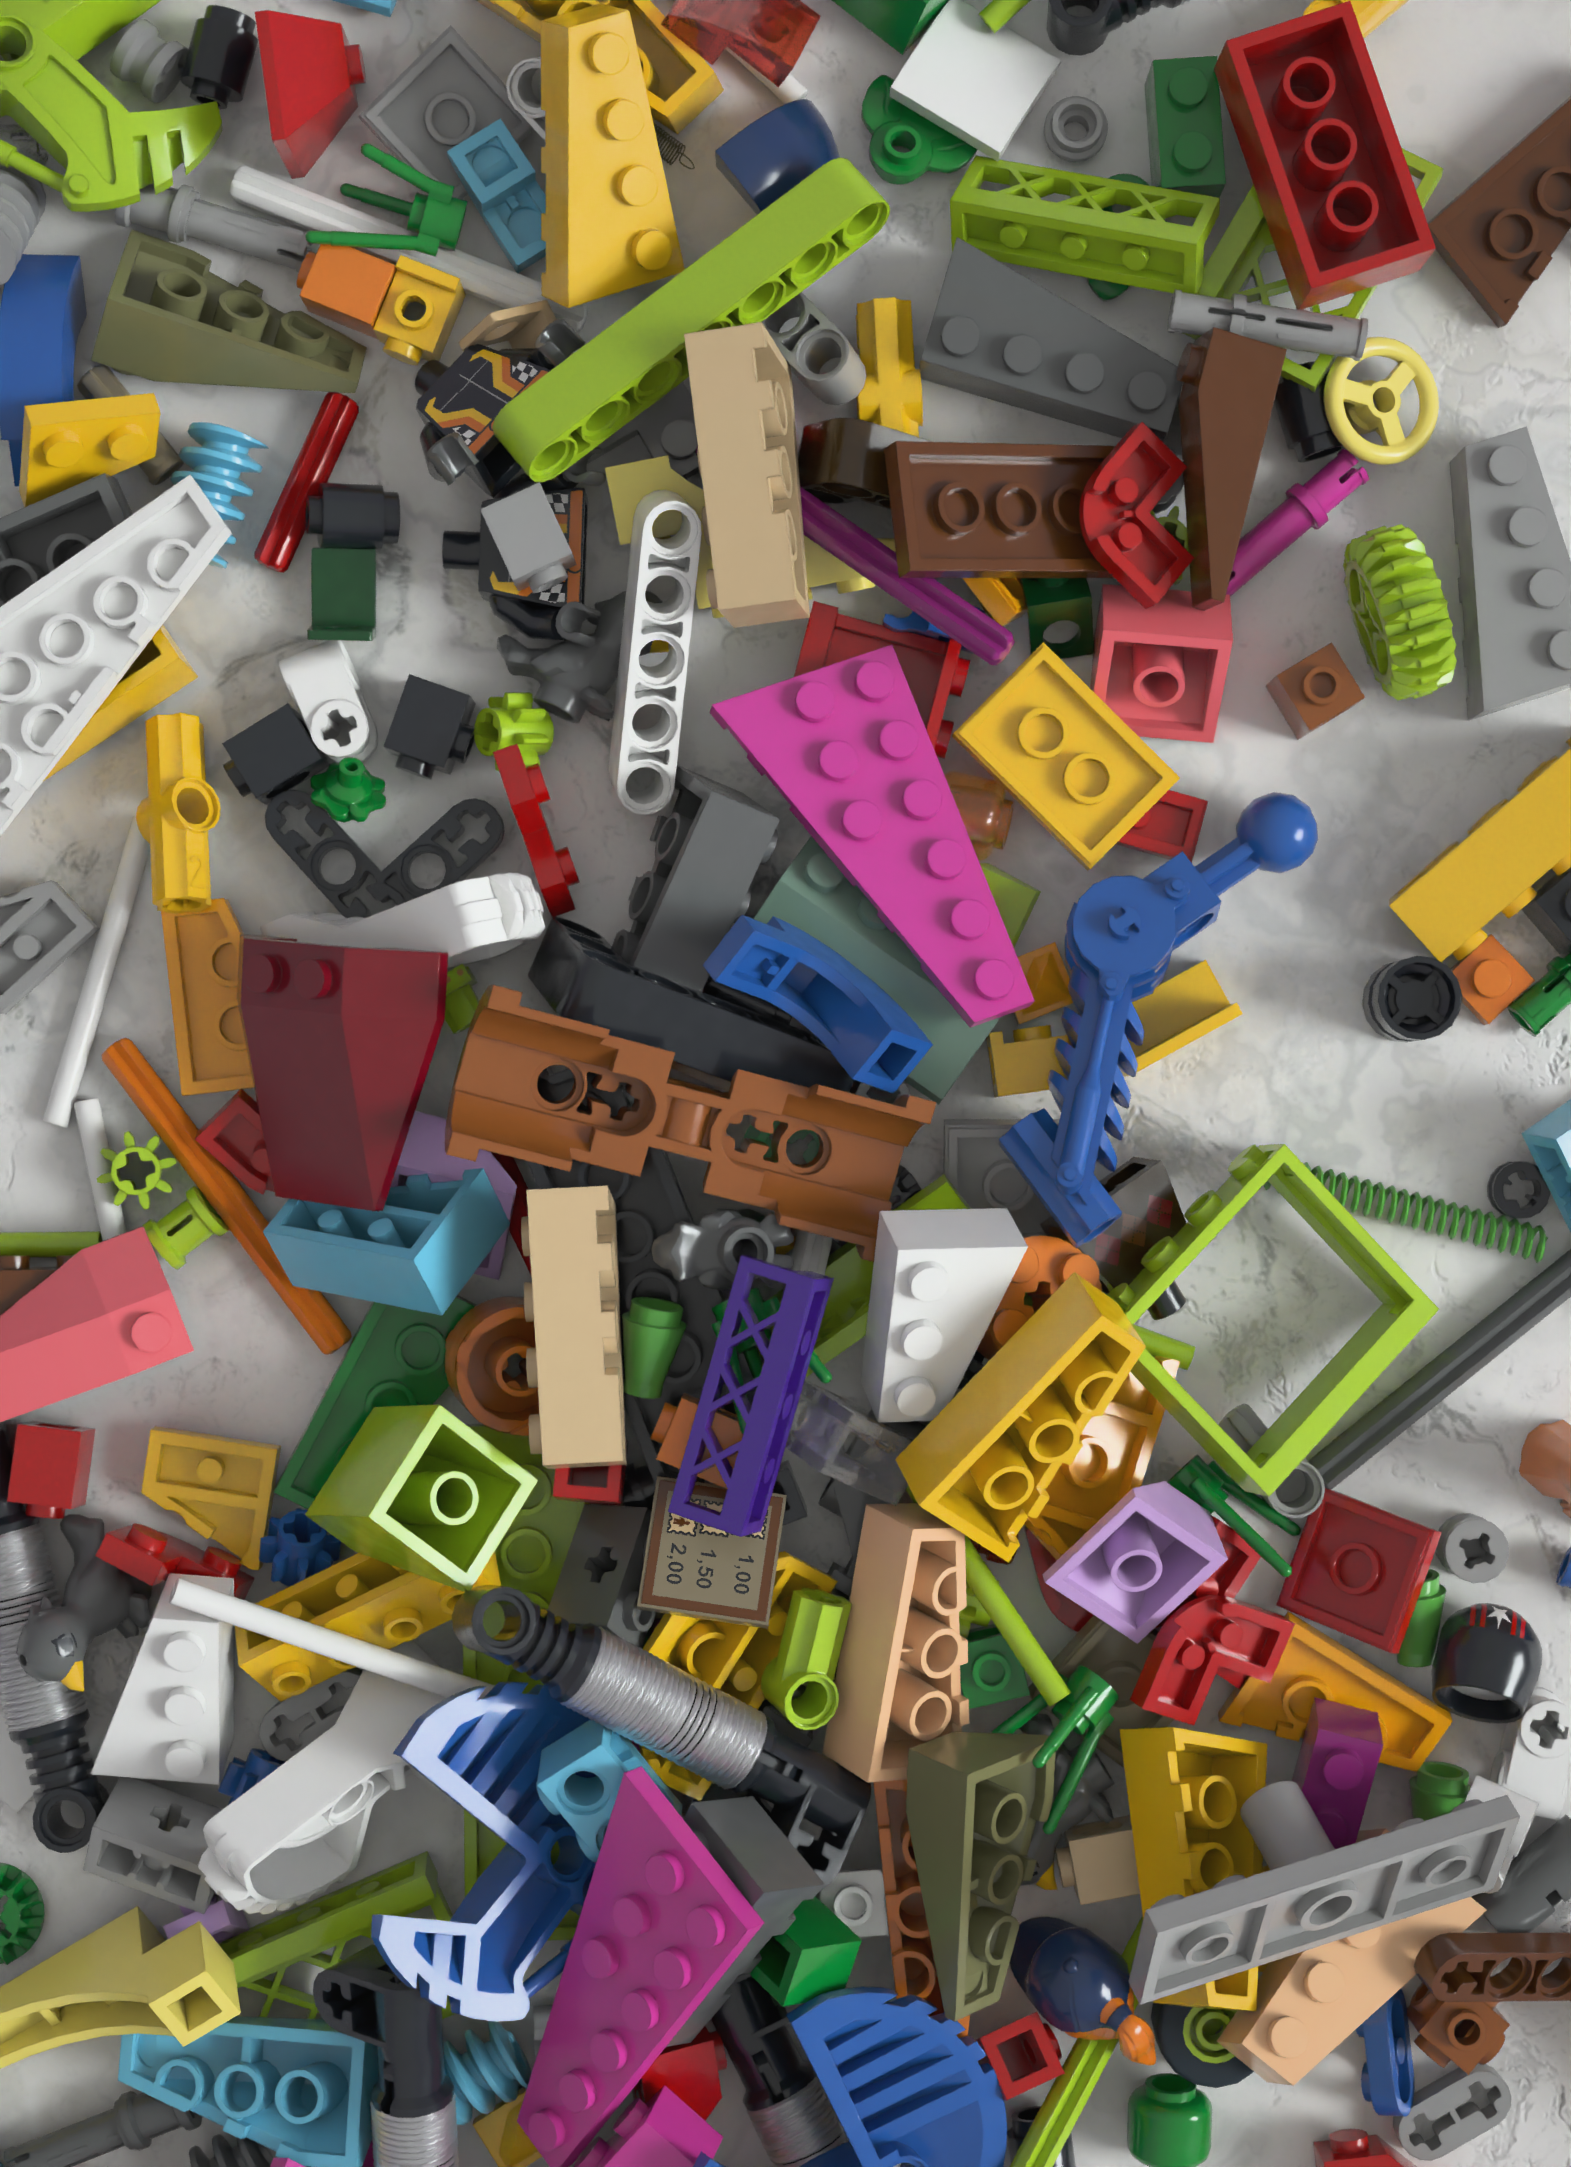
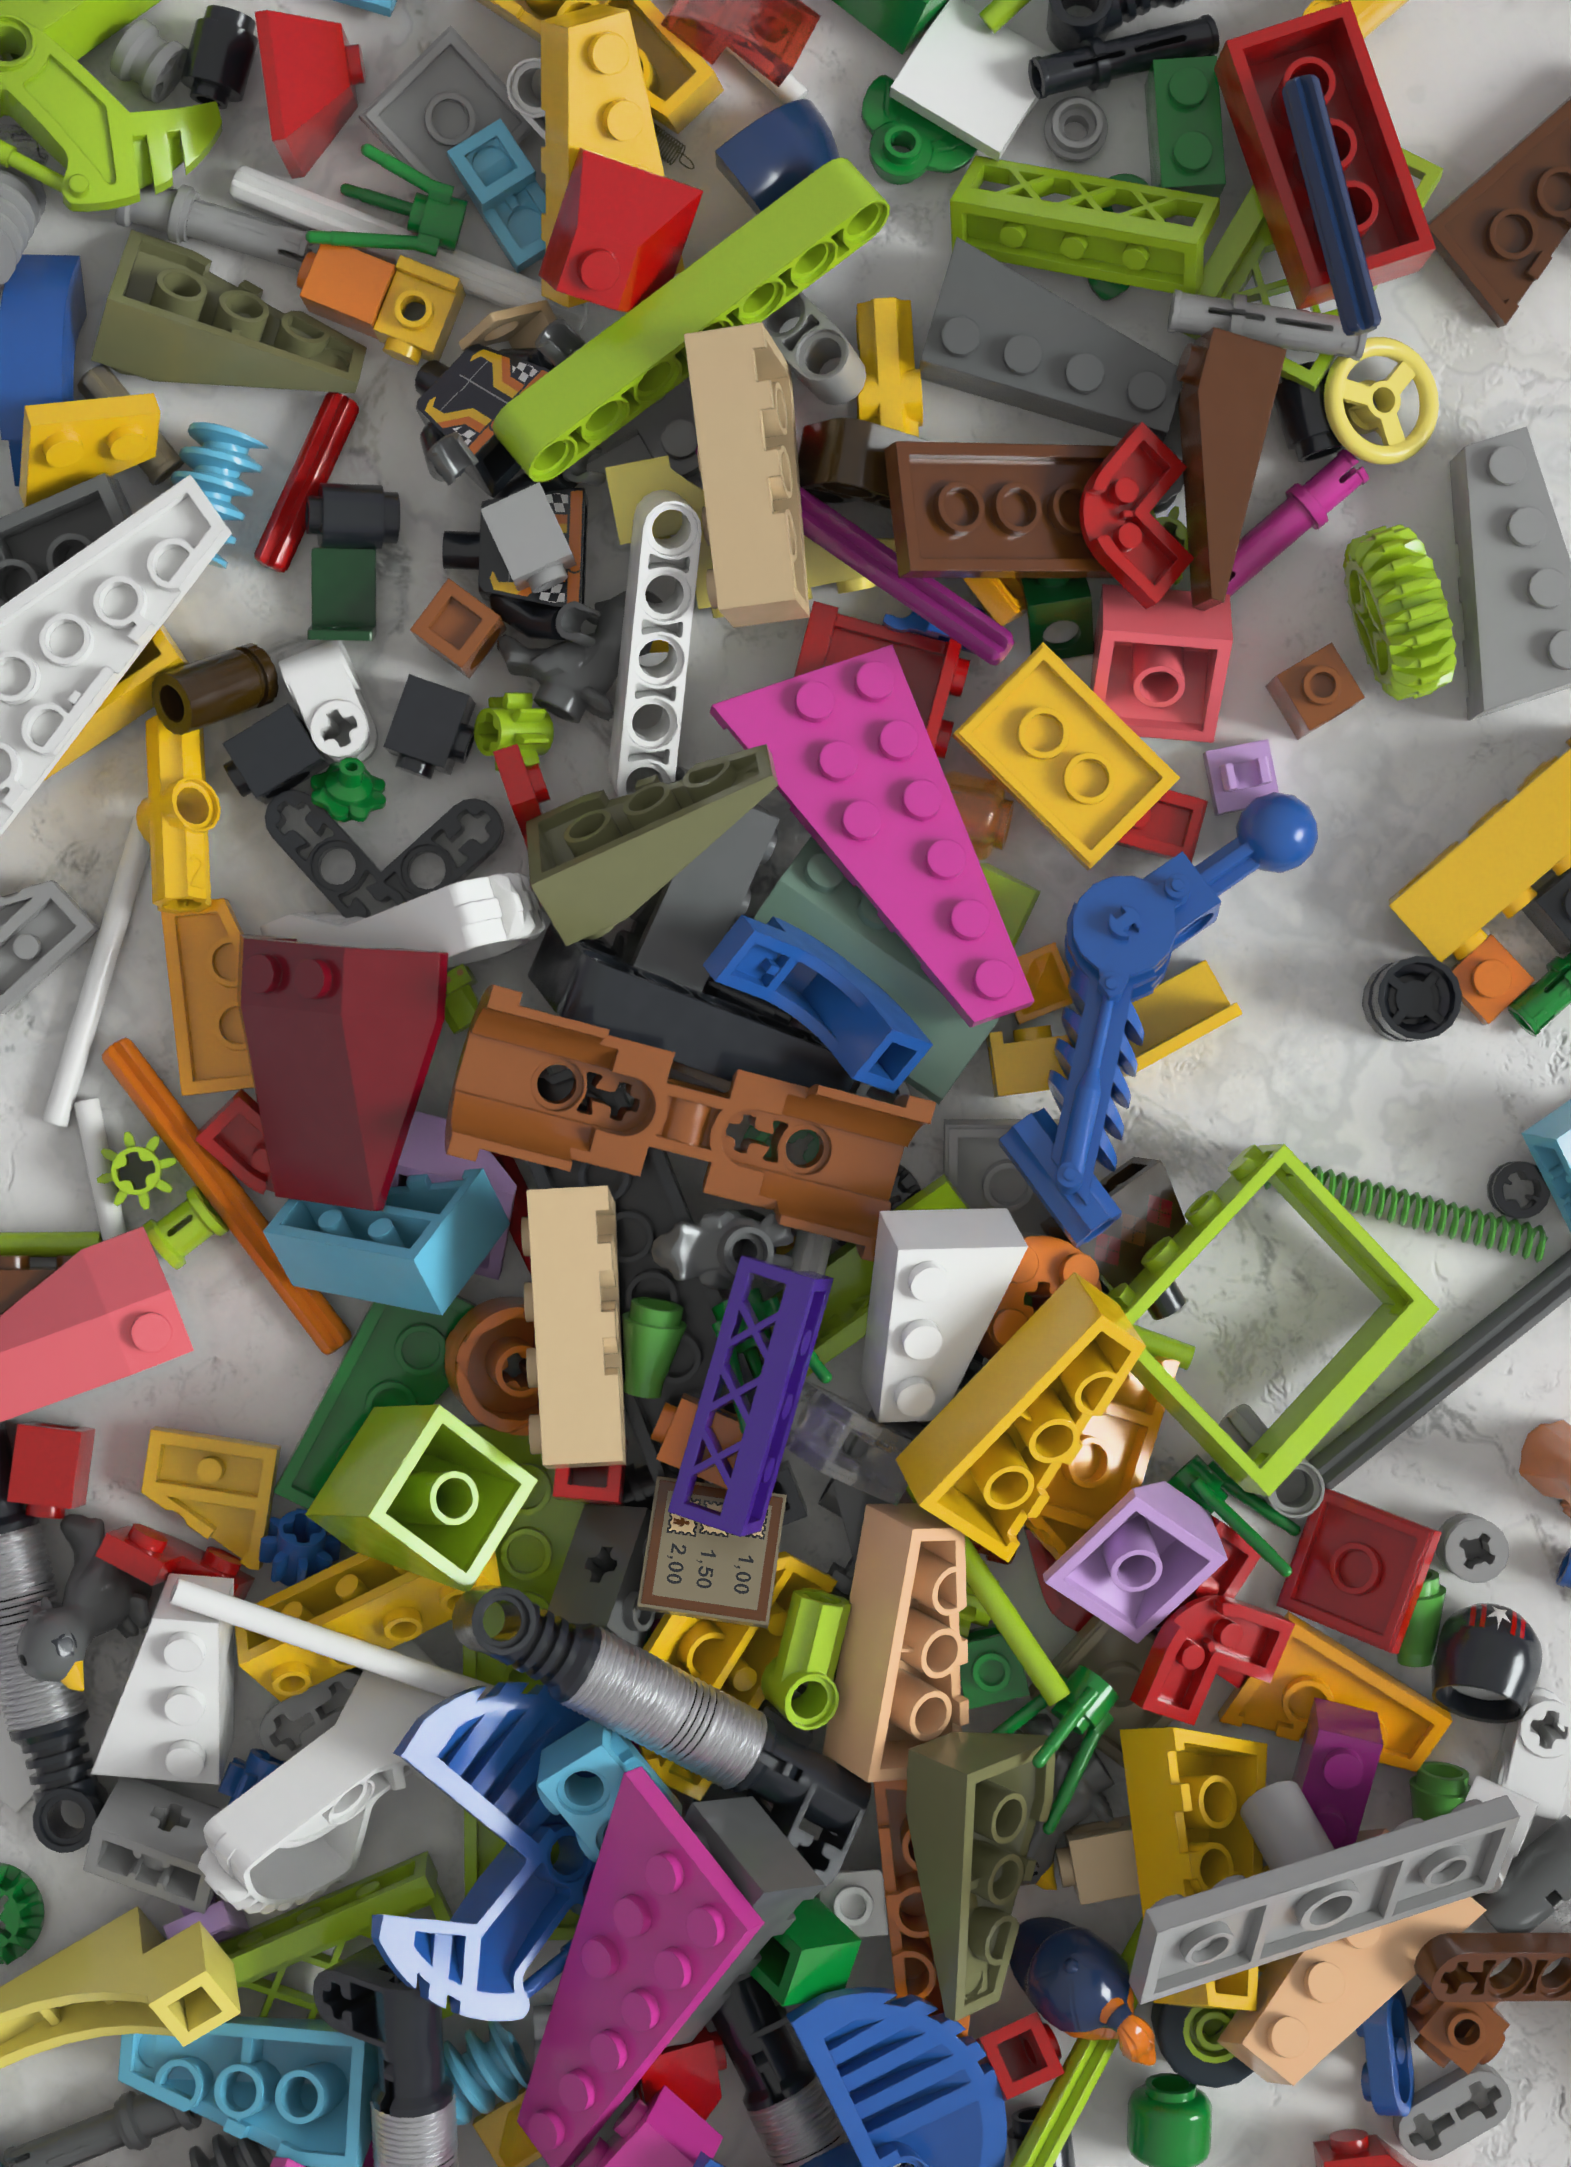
none -> dark brown piece [152,643,279,735]
none -> dark orange brick [410,578,507,679]
none -> olive wedge [526,744,778,947]
none -> red slope [538,147,703,312]
none -> black pin [1028,14,1220,99]
none -> lavender tile [1203,739,1279,816]
none -> dark blue axle [1282,74,1381,336]

